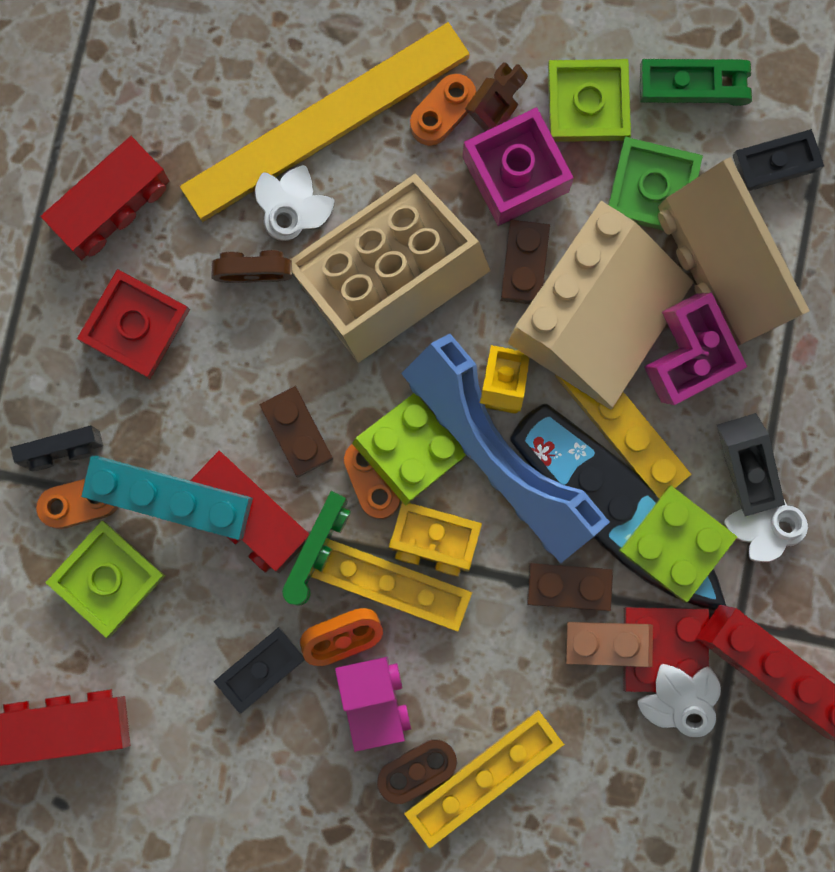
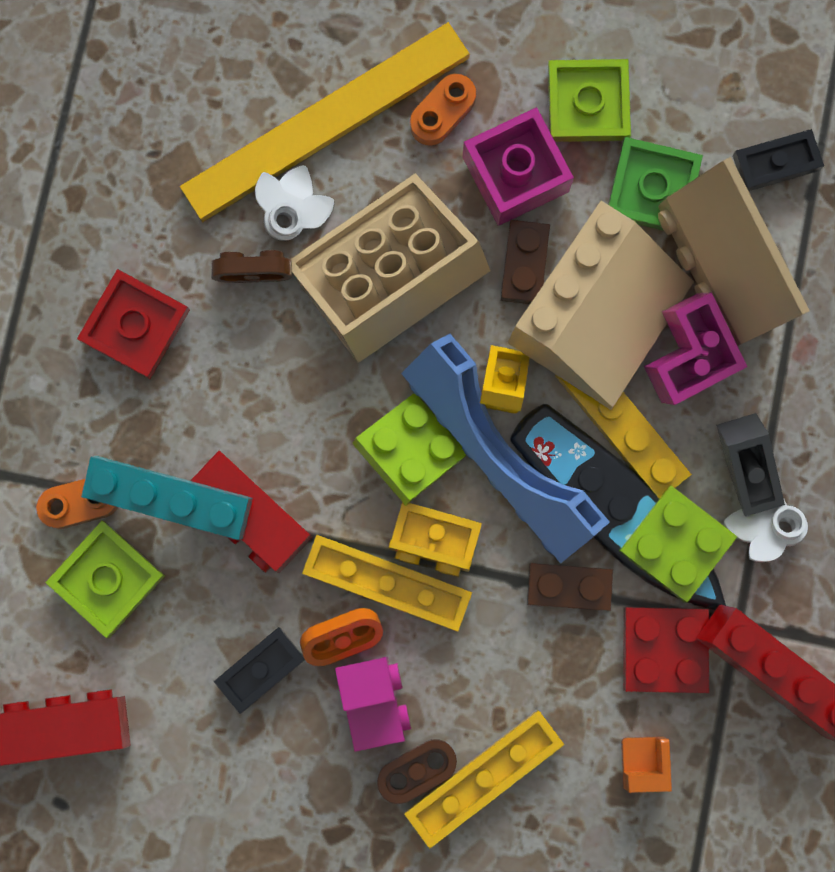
black plate [10,425,103,471] -> none
red brick [40,136,170,261] -> none
reddish brown plate [259,386,333,478] -> none
green plate [282,491,351,606] -> none
orange plate [344,444,400,519] -> none
reddish brown plate [465,62,528,131] -> none
nougat plate [566,622,653,667] -> none
white plate [638,664,721,737] -> none
green plate [640,59,752,106] -> none
none -> orange panel [621,737,672,793]

